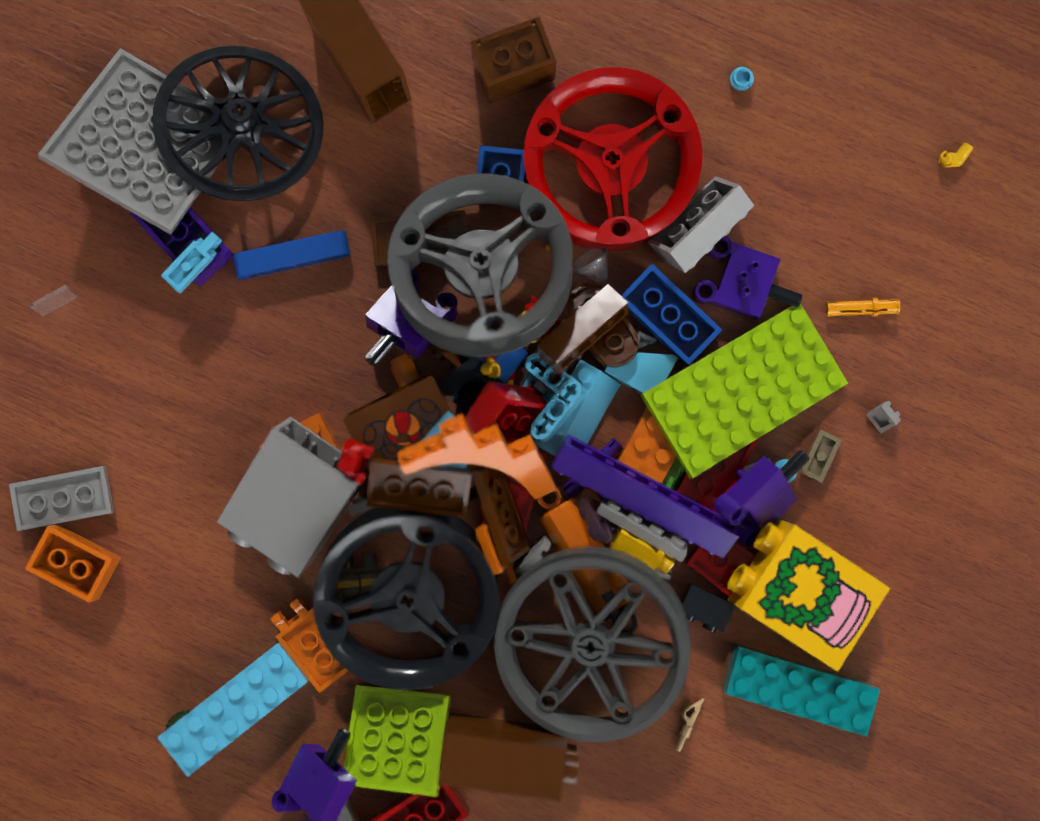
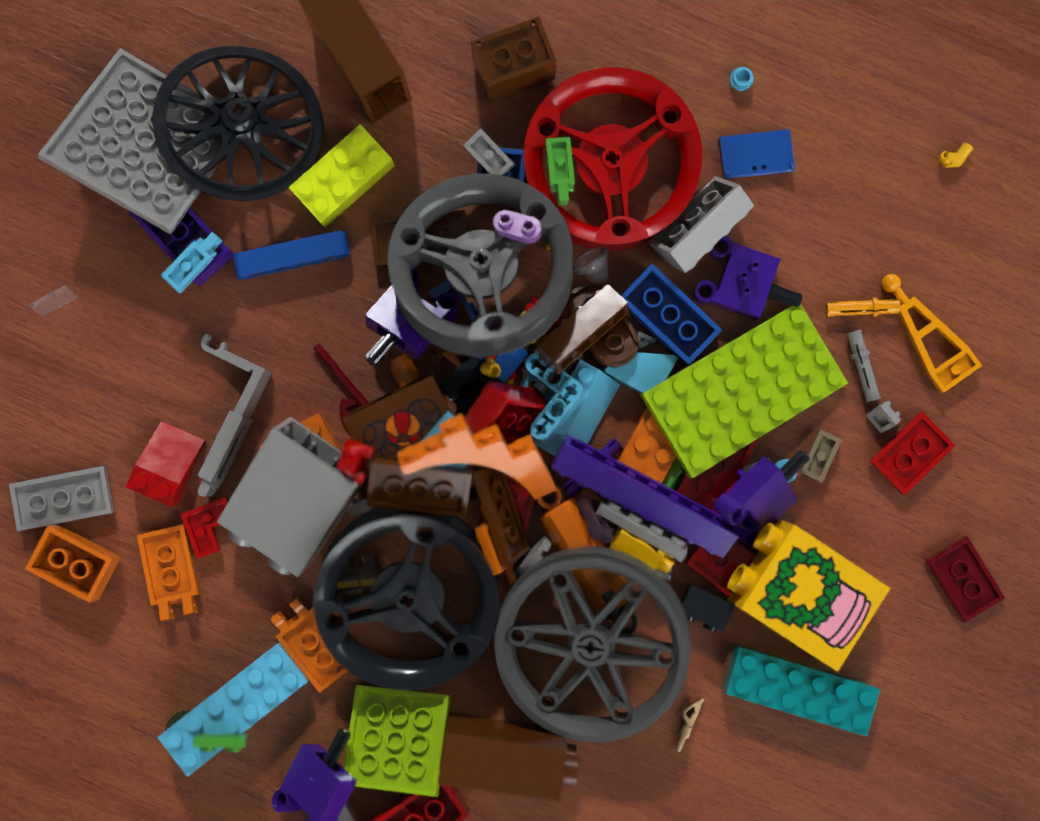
none -> red slope [125,421,206,506]
none -> orange tile [137,524,200,621]
none -> red plate [180,497,229,559]
none -> bright green plate [193,734,248,752]
none -> light grey hinge [197,334,273,497]
none -> neon yellow brick [289,124,395,228]
none -> dark red piece [313,343,369,432]
none -> blue bracket [428,280,479,323]
none -> light grey plate [463,128,515,176]
none -> medium lavender plate [493,210,542,244]
none -> bright green hinge [545,137,575,206]
none -> blue door [718,129,796,179]
none -> light grey pin [846,330,881,402]
none -> red plate [869,411,956,495]
none -> light orange plate [881,274,982,394]
none -> dark red tile [924,536,1005,623]

